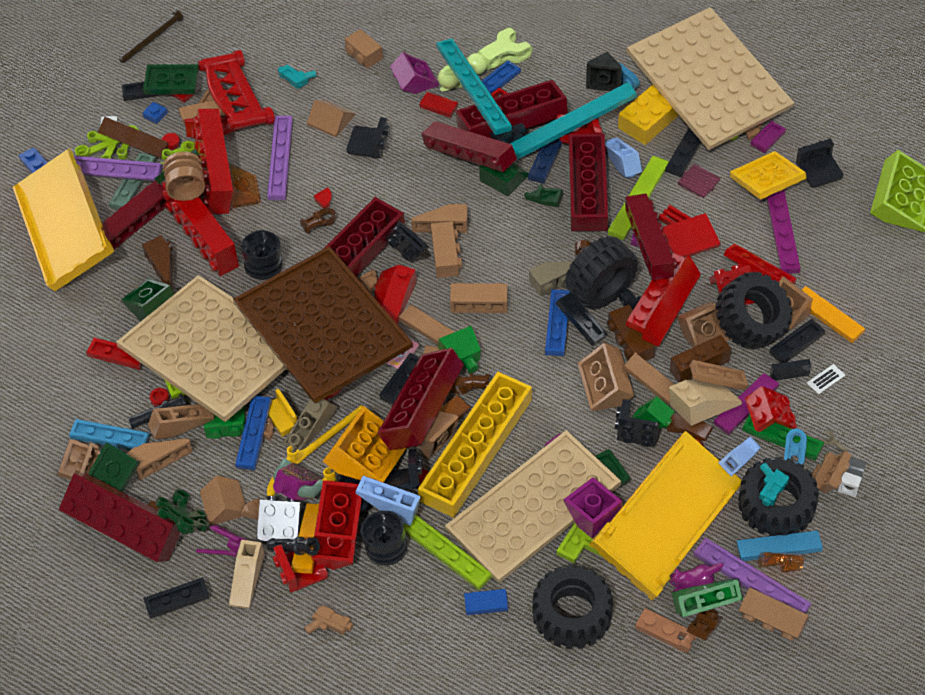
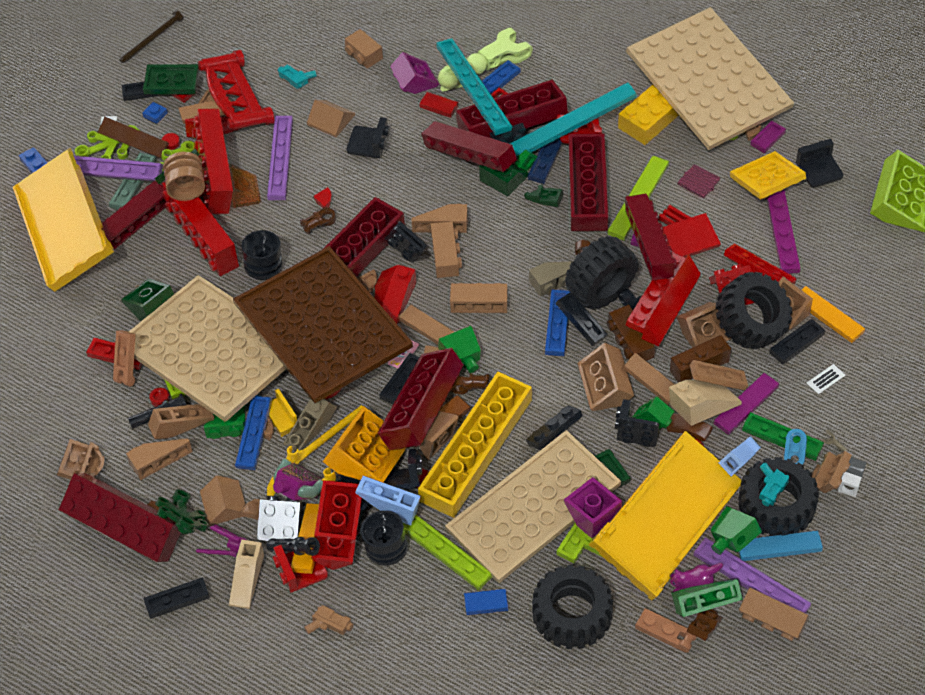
dark azure tile [69,419,150,450] -> none
dark green plate [88,442,140,492] -> none
reddish brown slope [142,235,173,288] -> none
pearl dark grey slope [586,52,622,91] -> none
light blue slope [605,137,642,178] -> none
dark azure plate [619,63,640,90] -> none
black plate [665,128,702,178] -> none
red bracket [745,386,797,432] -> none
clear orange slope [757,552,804,573] -> none
black tile [770,359,811,381] -> none
none -> nougat plate [113,330,136,387]
none -> green plate [515,149,538,171]
none -> black plate [526,405,583,450]
none -> green torso [711,506,762,555]

